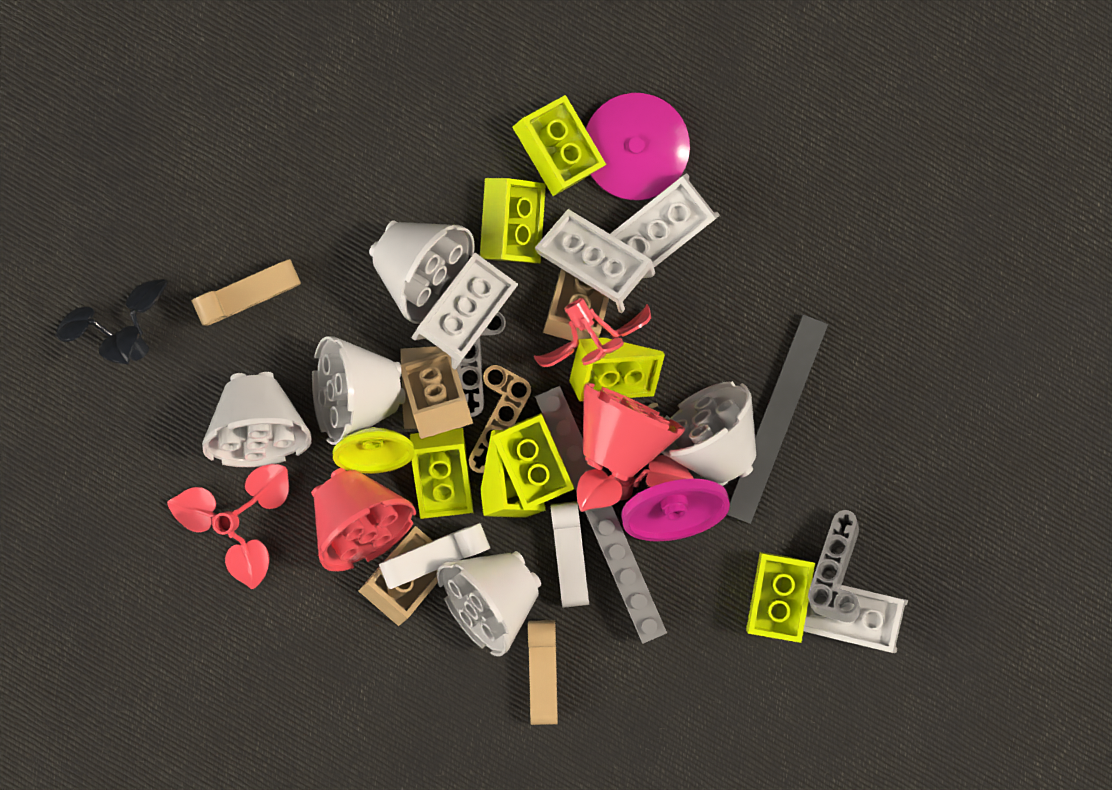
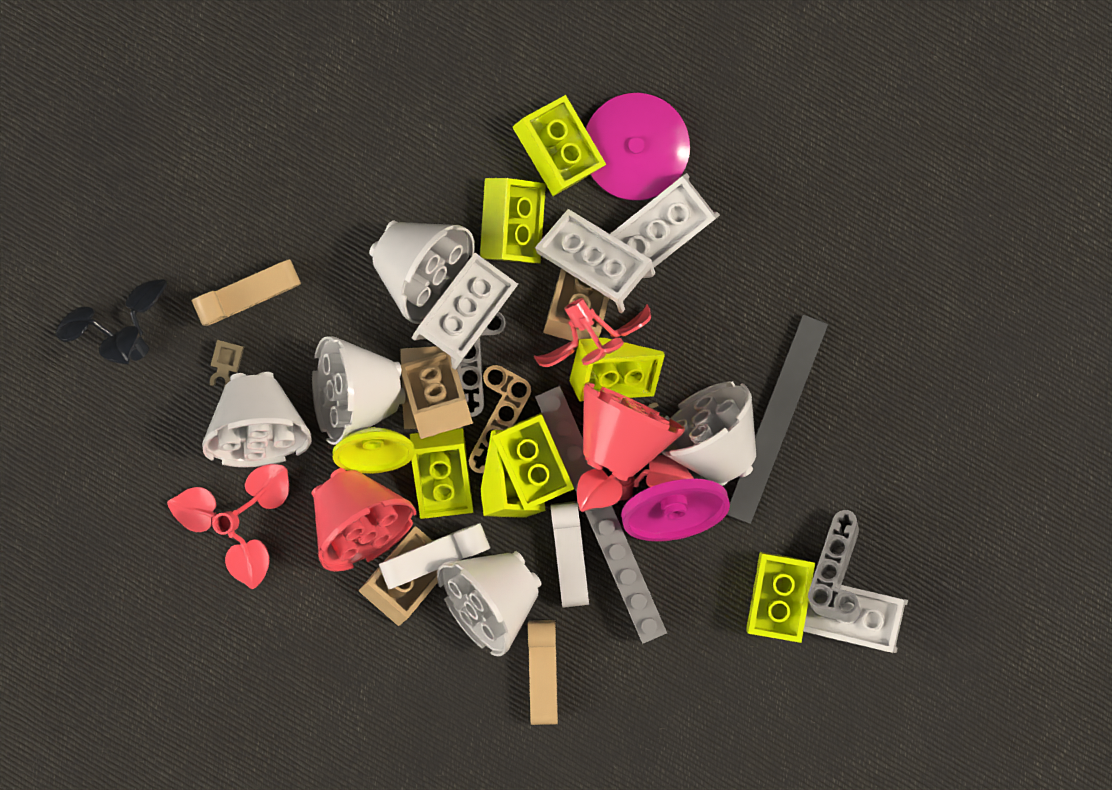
none -> dark tan plate [210,340,244,388]

